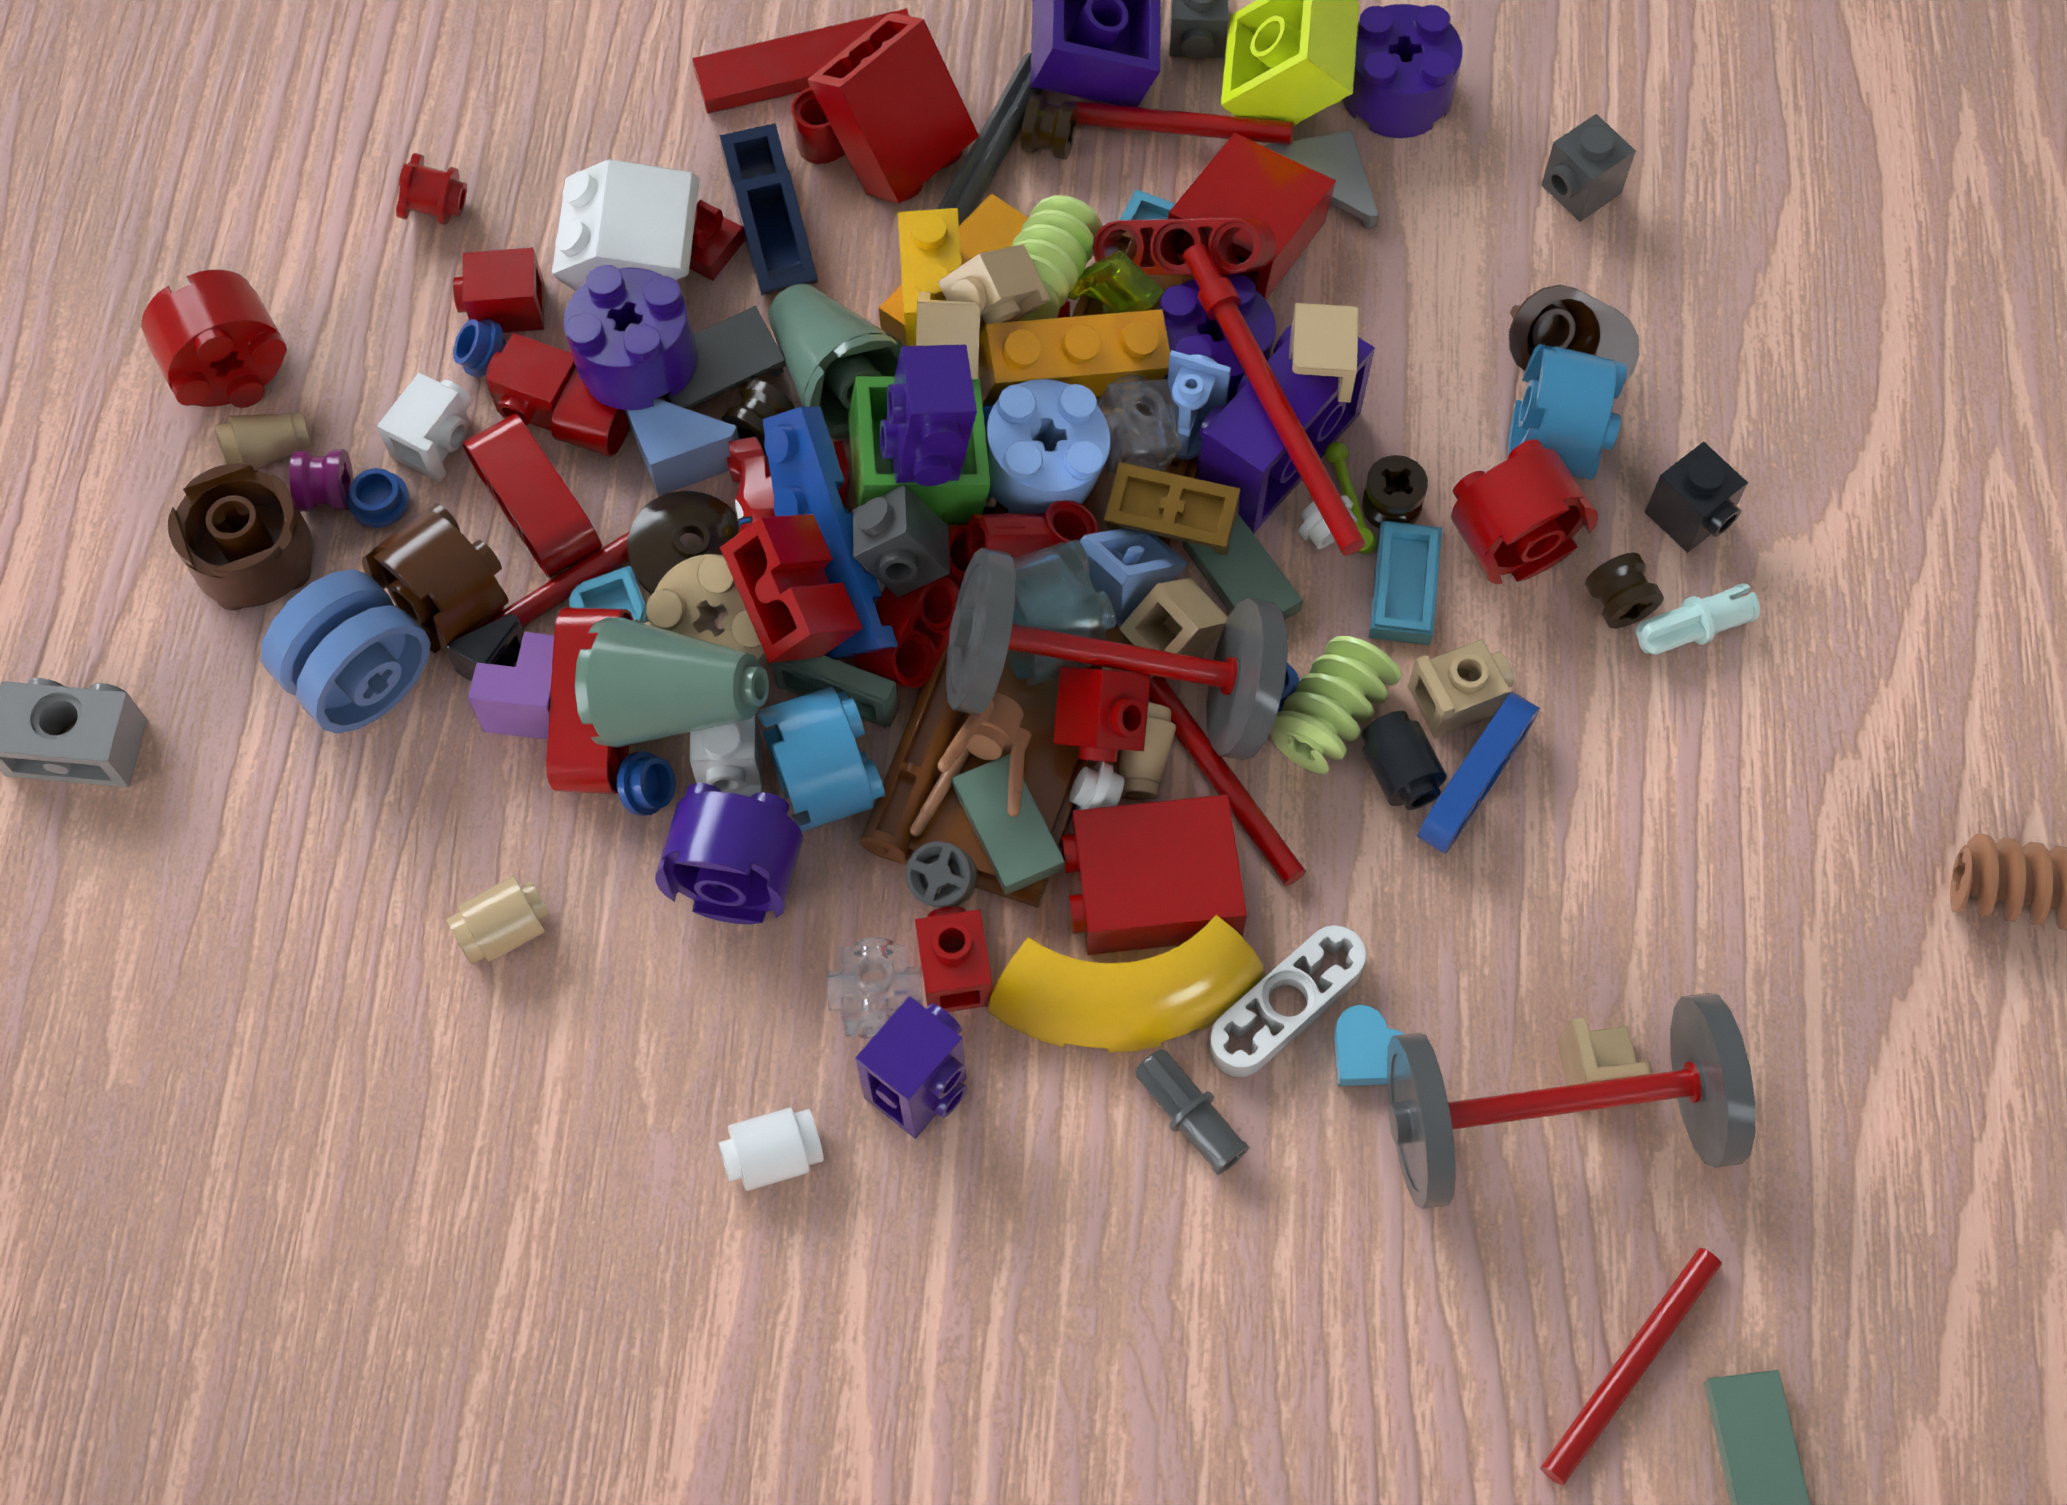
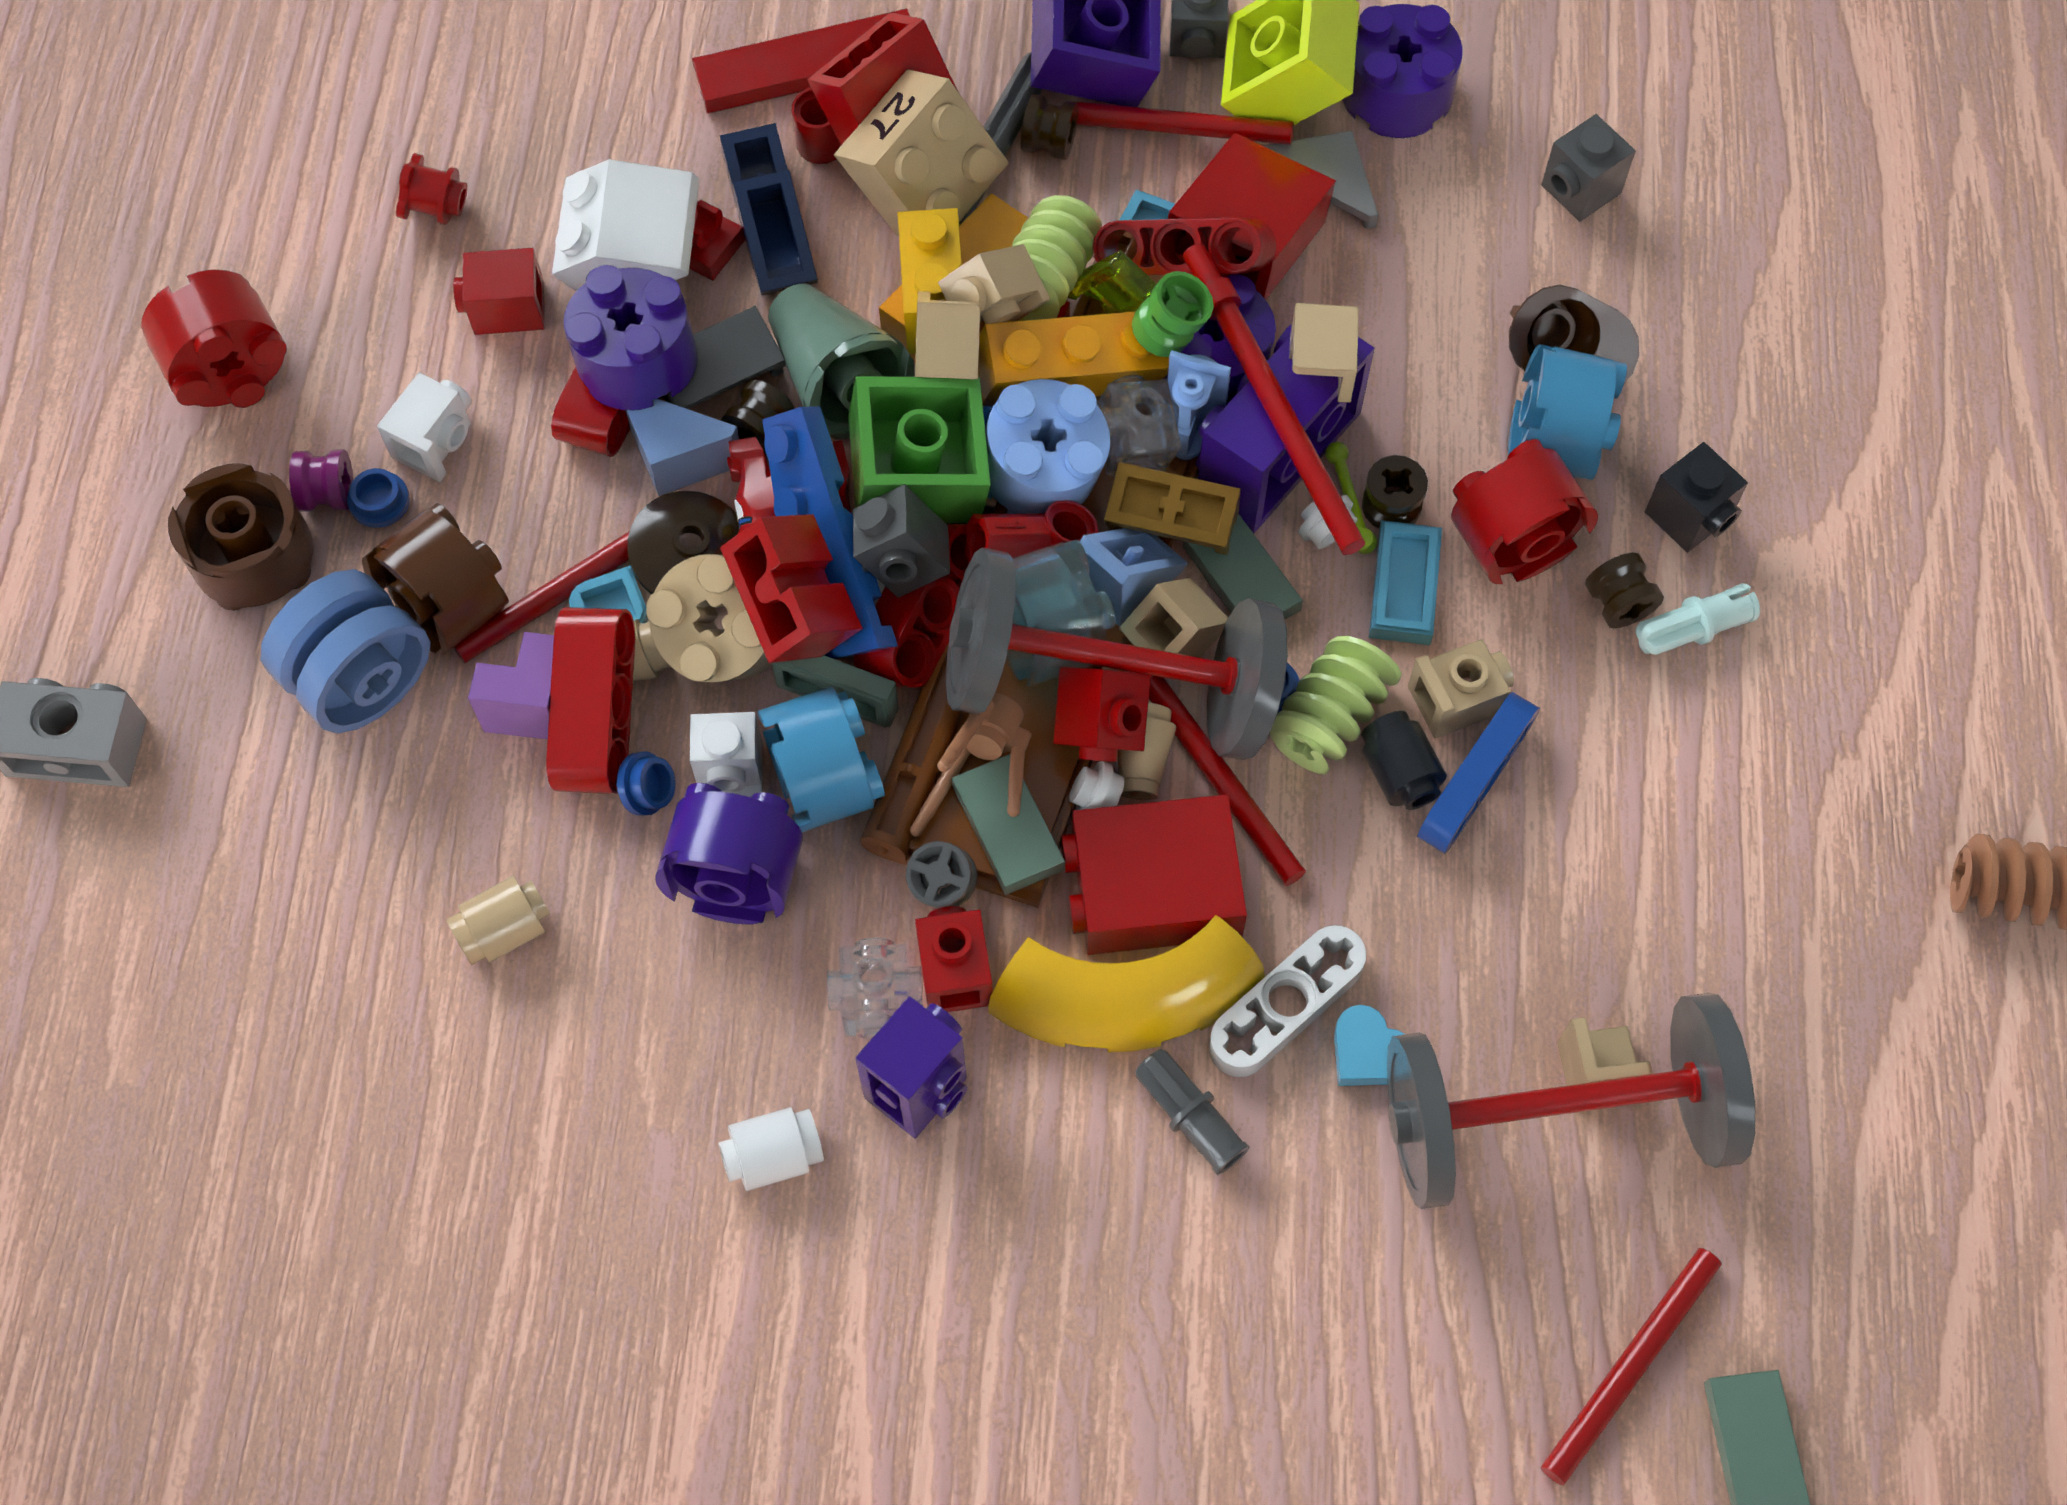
tan cone [215,412,311,470] -> none
black slope [445,614,524,682] -> none
blue plate [453,319,506,378] -> none
red beam [462,413,602,578] -> none
red brick [486,333,576,431] -> none
sand green cone [575,617,769,747] -> none
dark purple brick [880,344,977,486] -> none
none -> tan brick [834,69,1009,236]
none -> bright green wheel [1132,271,1214,357]

